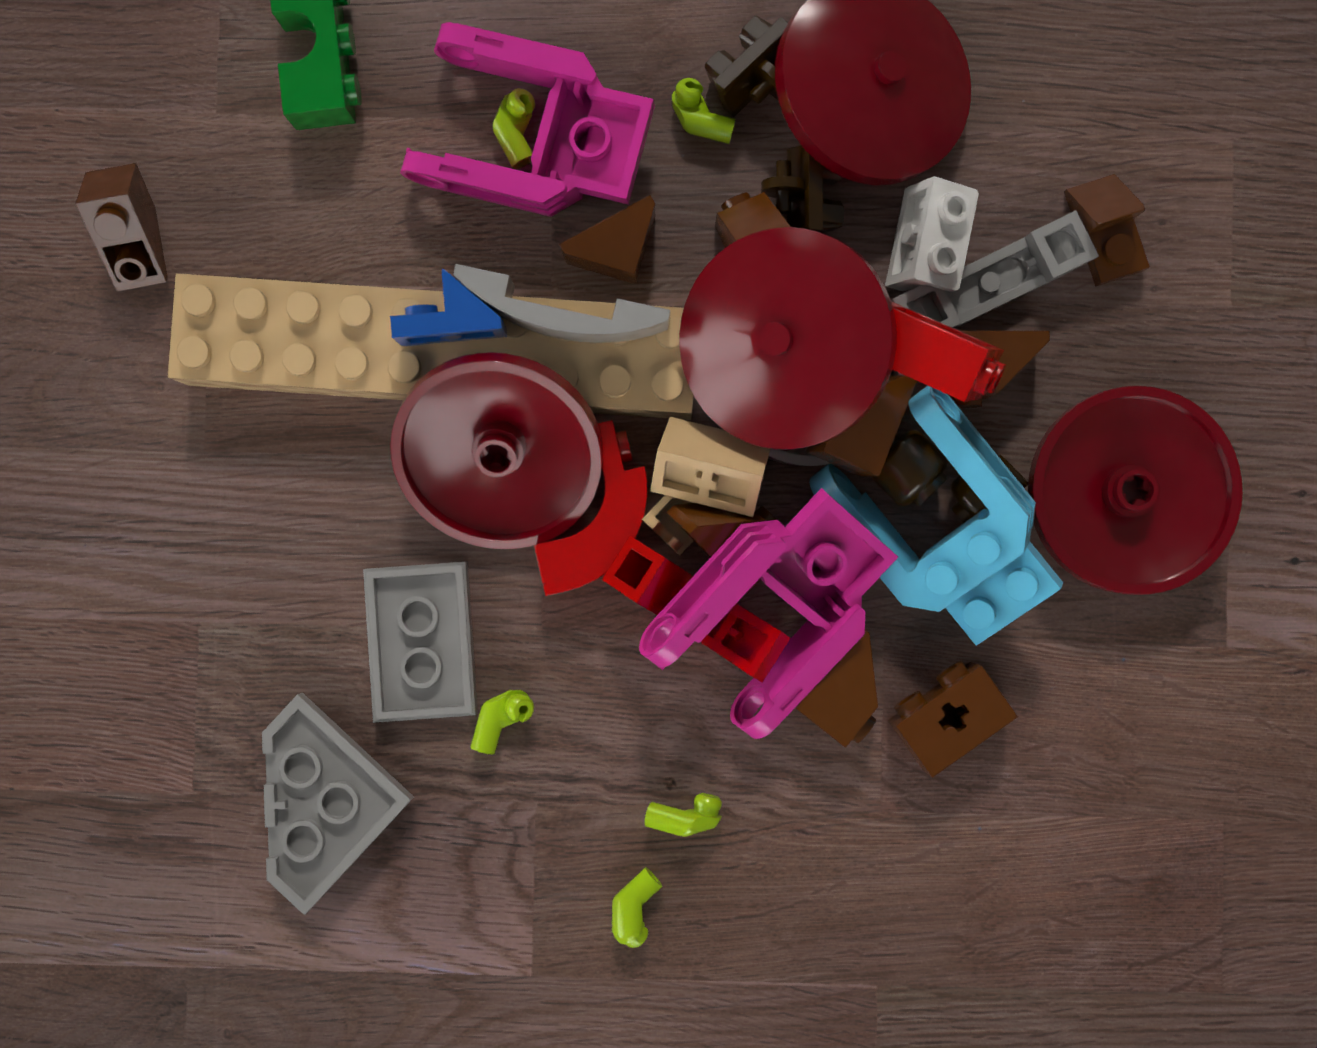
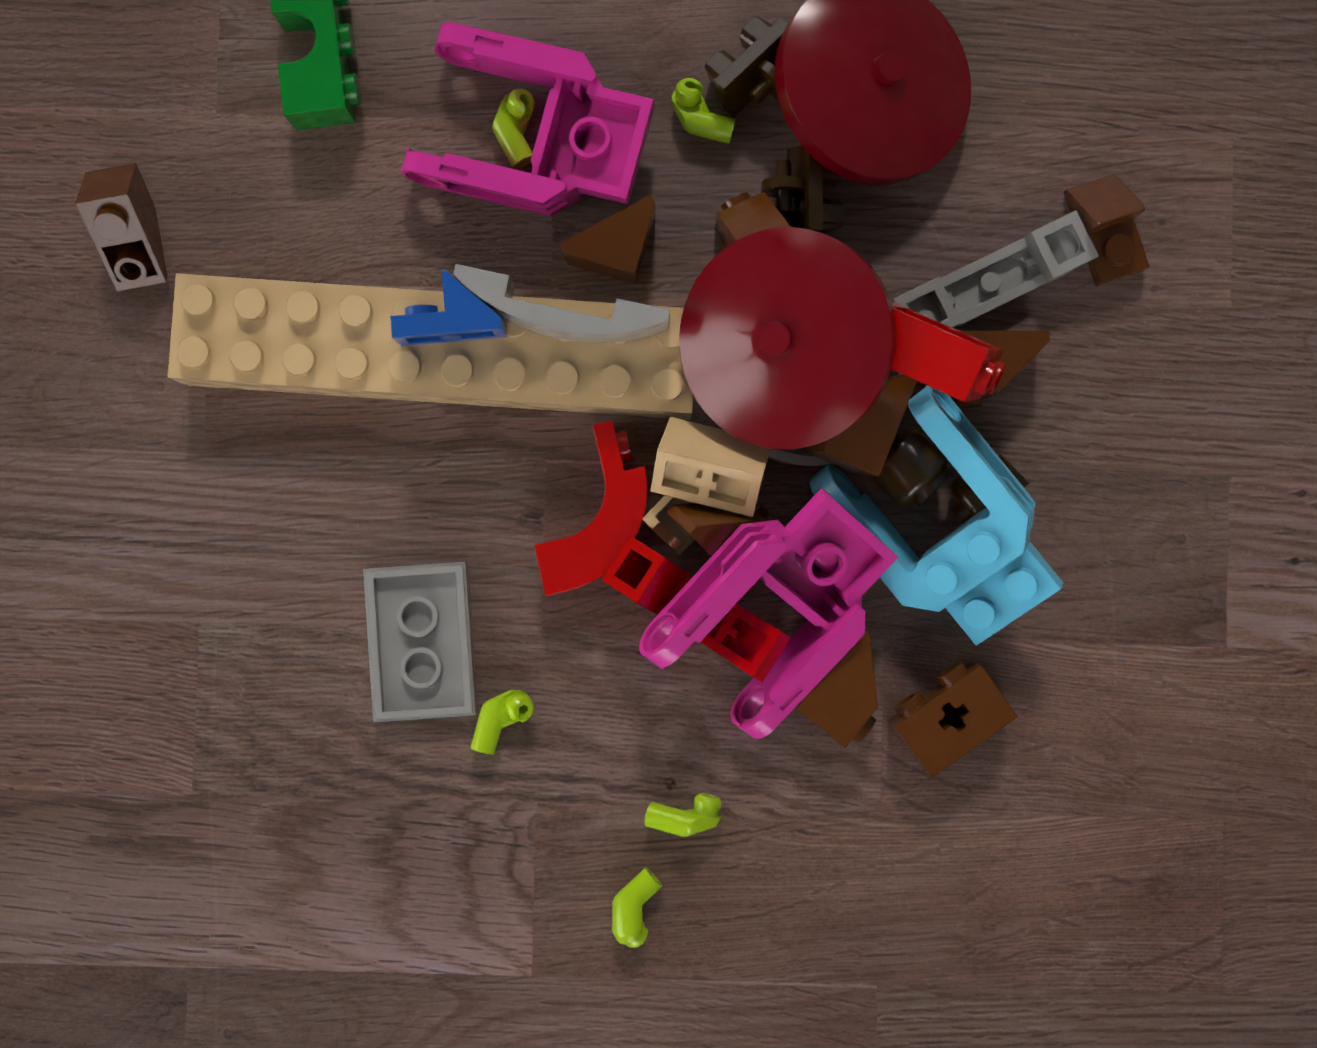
light grey plate [262,693,414,915] -> none
dark red dish [390,352,603,549] -> none
white bracket [885,176,979,292] -> none
dark red dish [1028,386,1243,595] -> none

